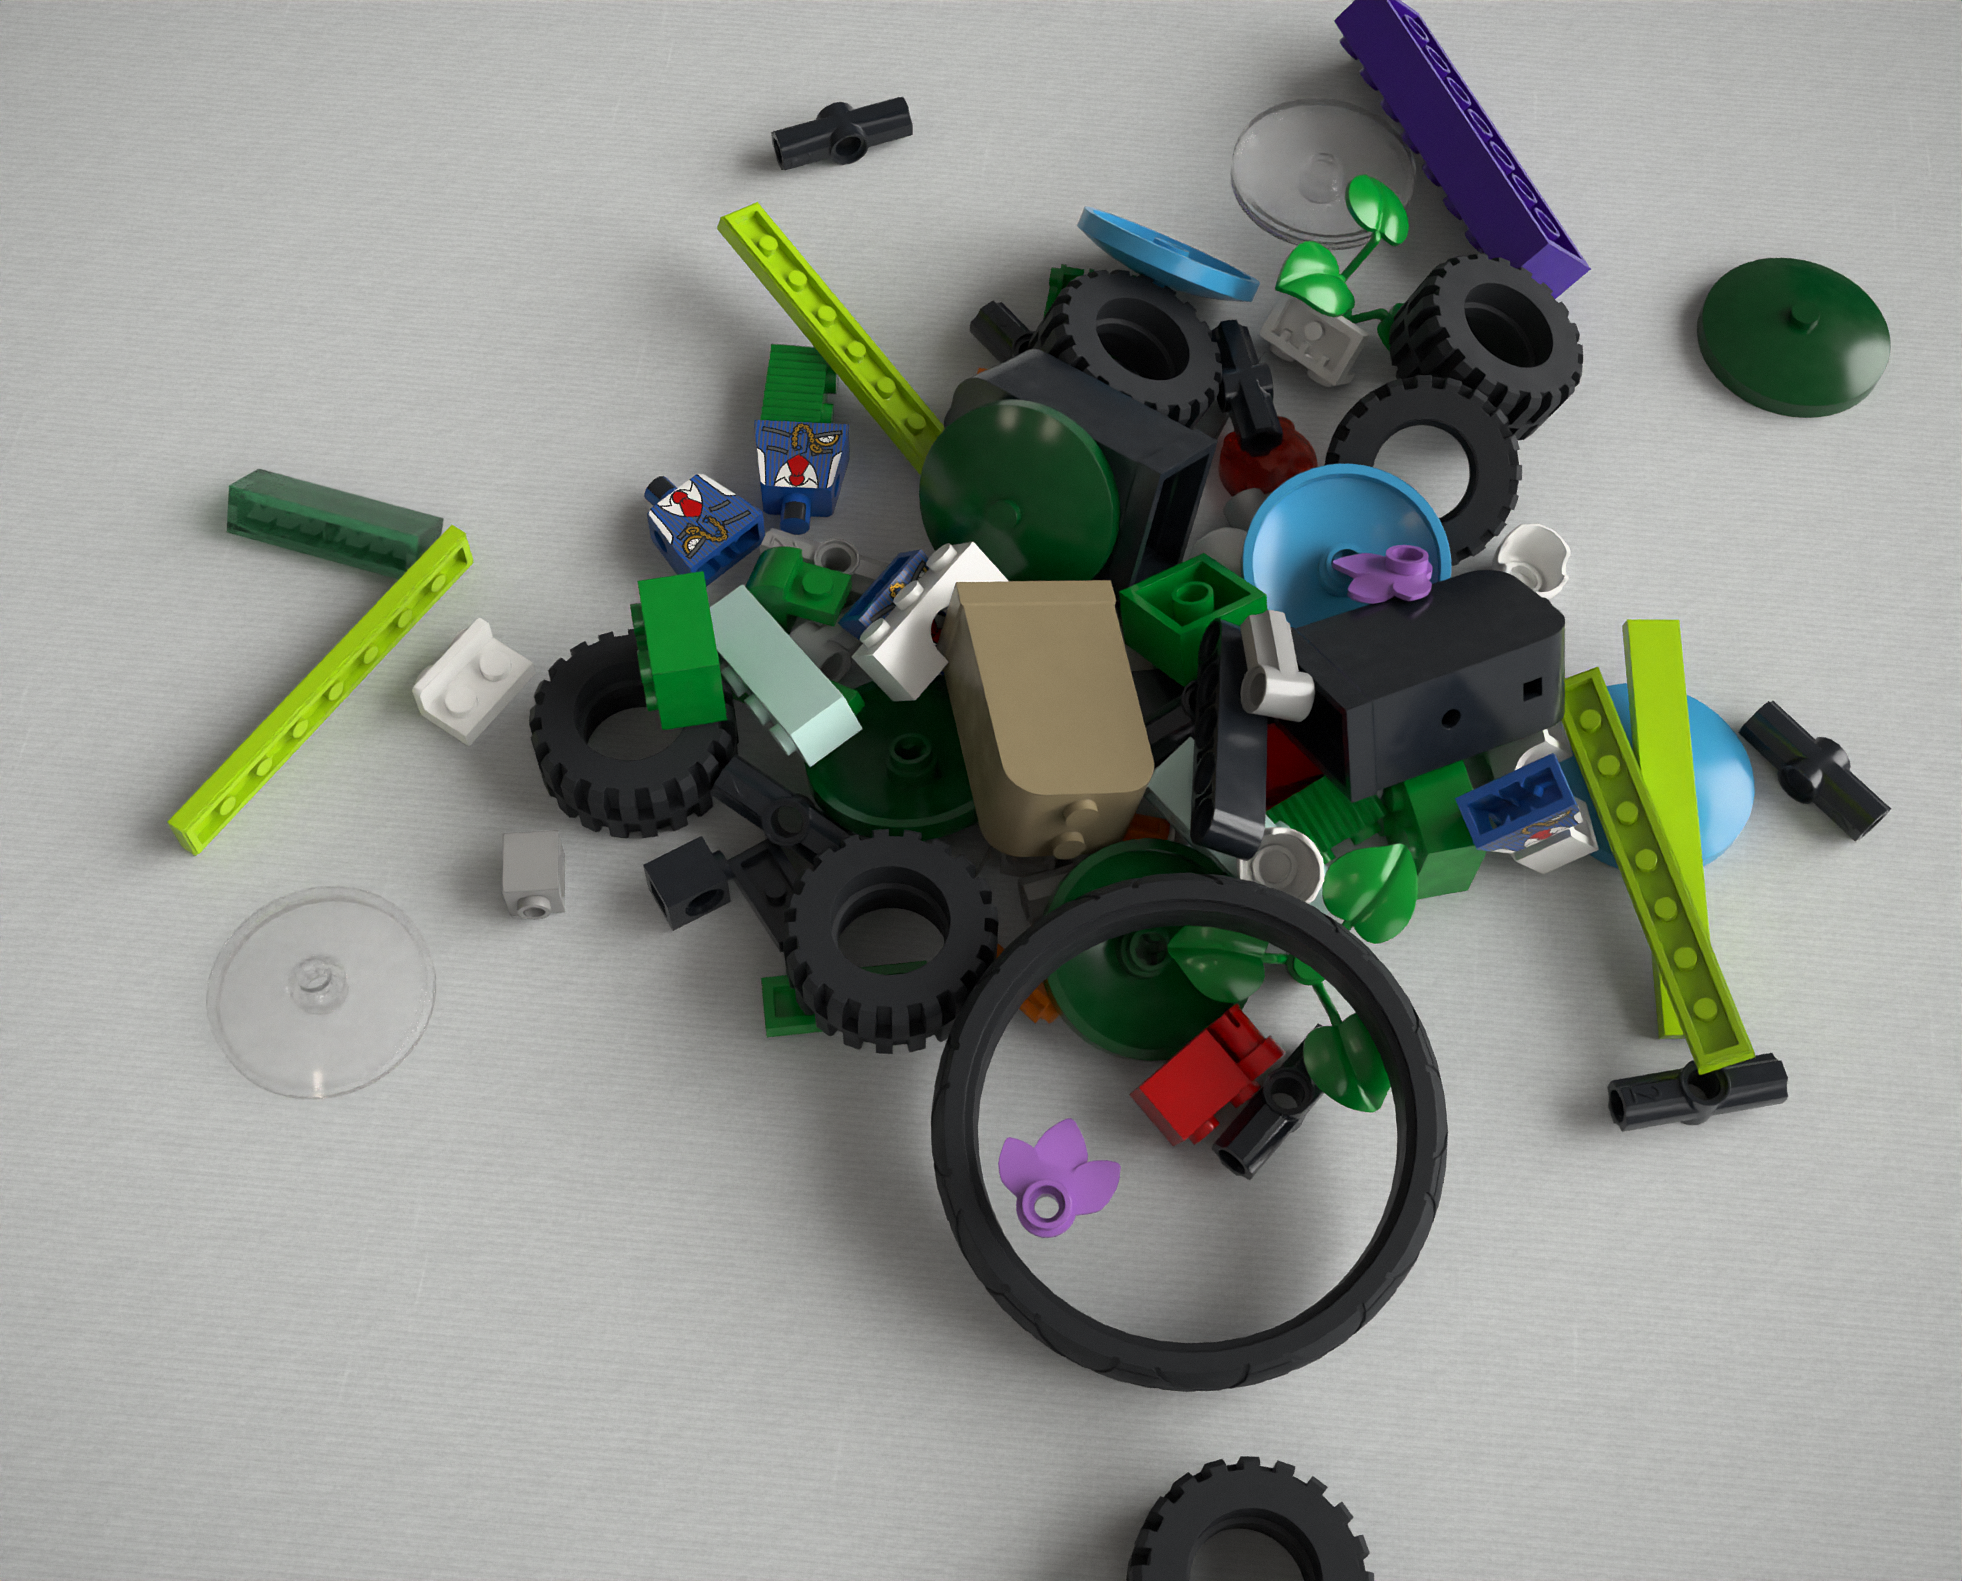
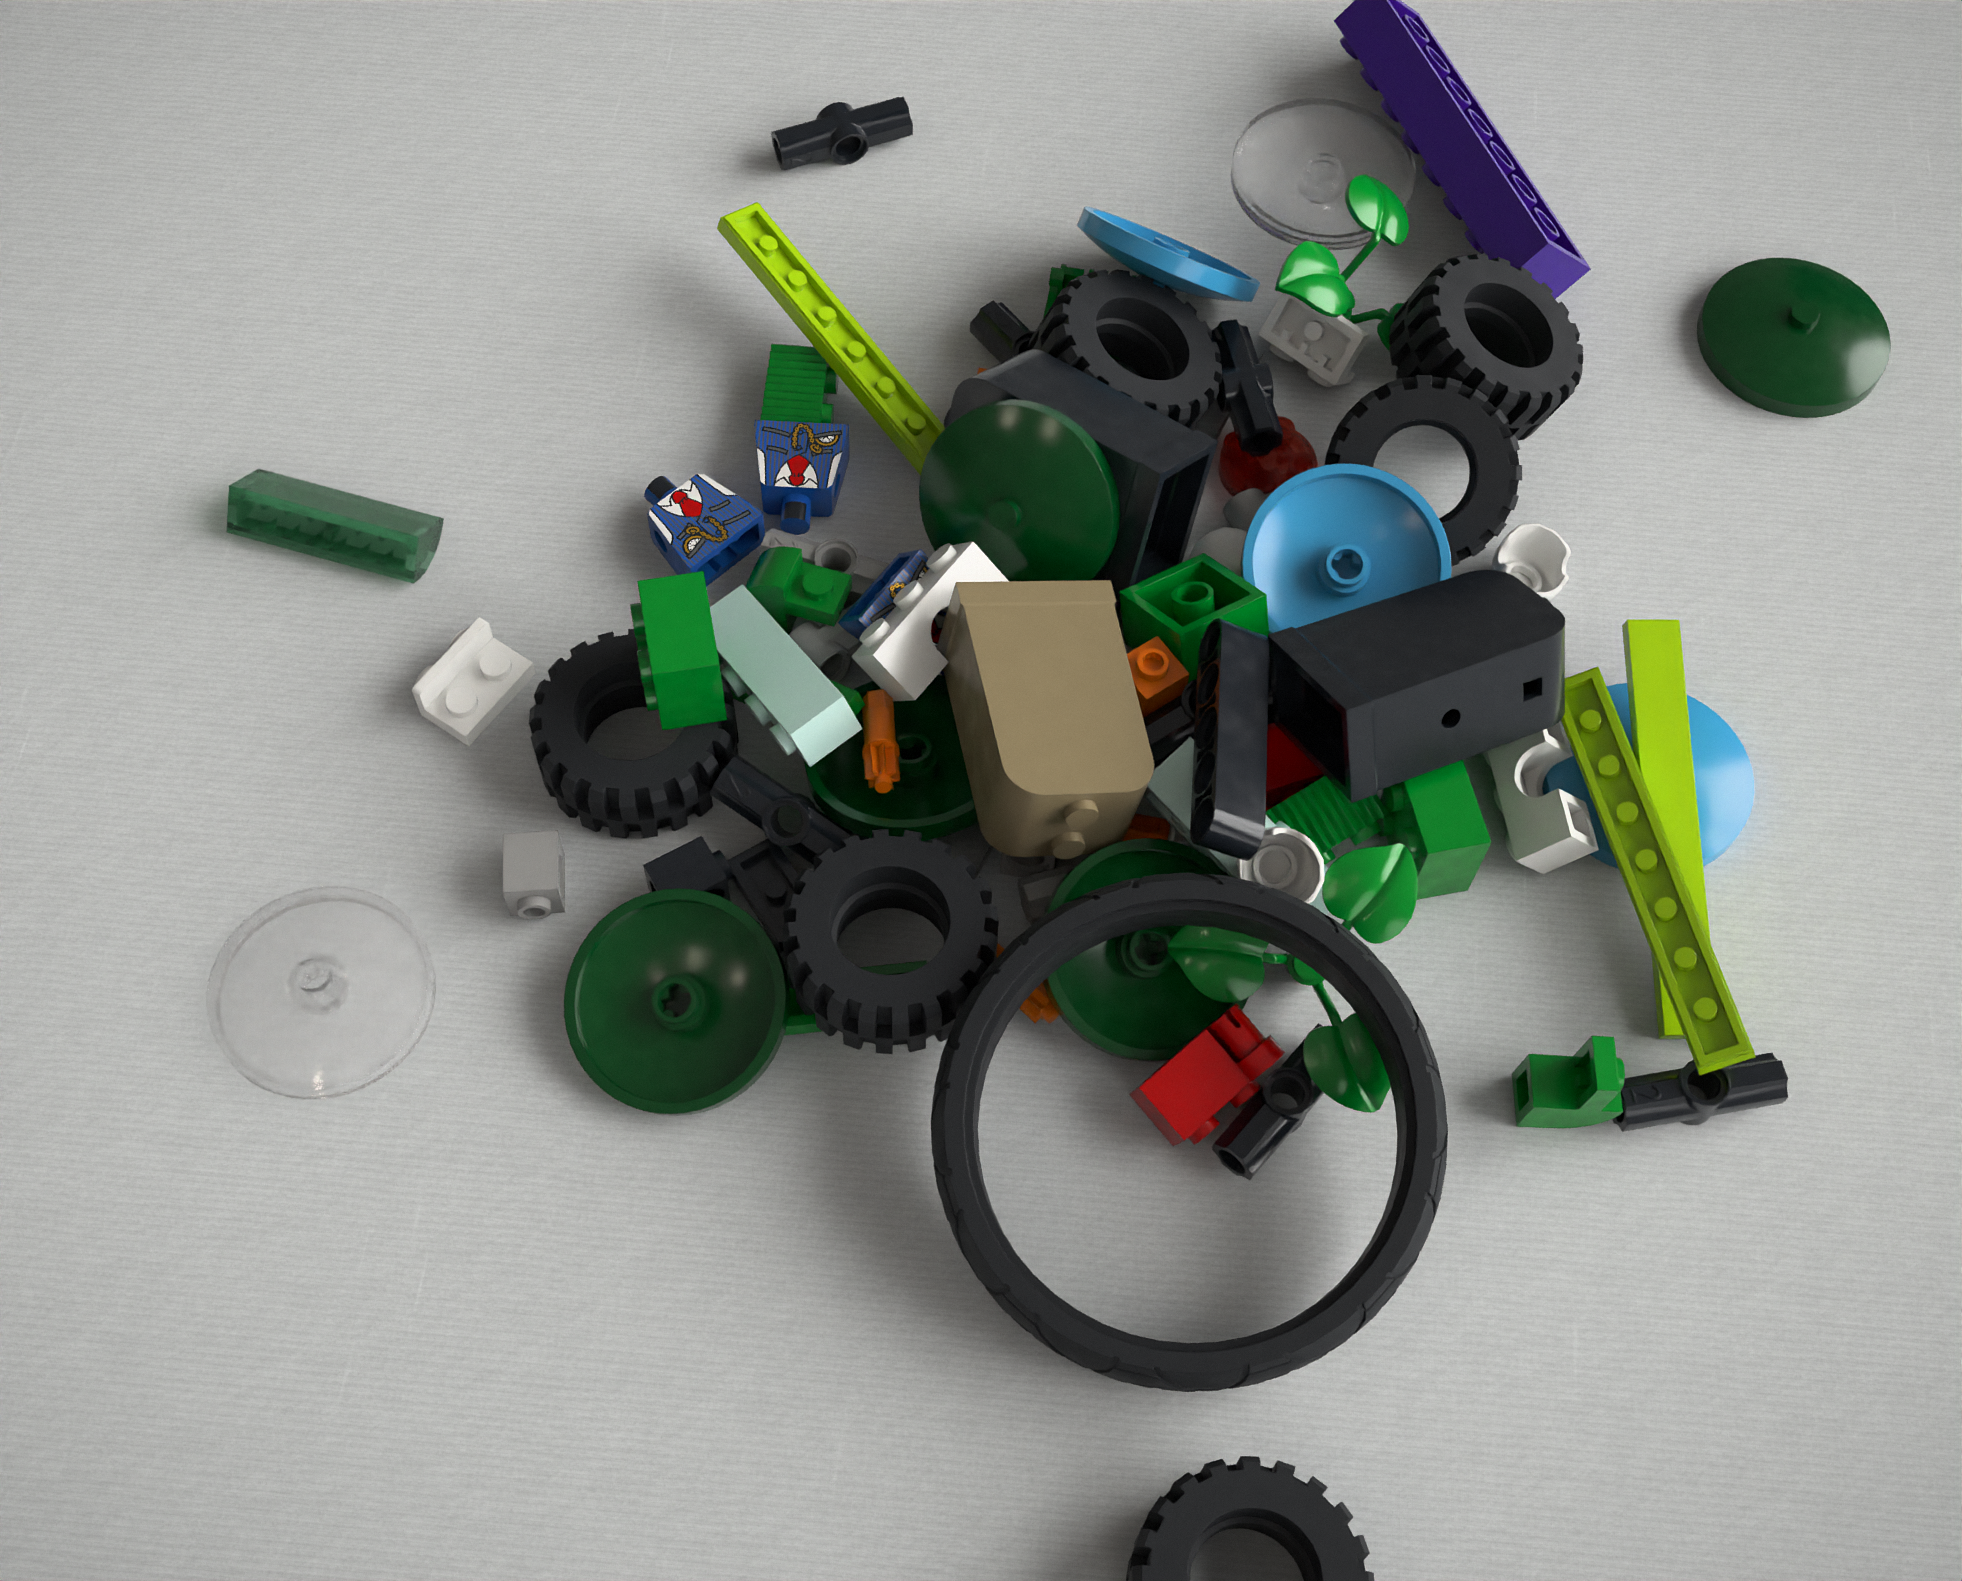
lime tile [167,524,474,856] -> none
medium lavender plate [998,1118,1121,1238] -> none
light grey piece [1240,610,1315,722] -> none
medium lavender plate [1332,545,1432,604] -> none
blue torso [1455,753,1583,853] -> none
black piece [1738,701,1891,842] -> none
none -> dark green dish [564,888,790,1116]
none -> orange piece [862,689,900,793]
none -> orange brick [1127,636,1189,718]
none -> green brick [1512,1036,1625,1129]

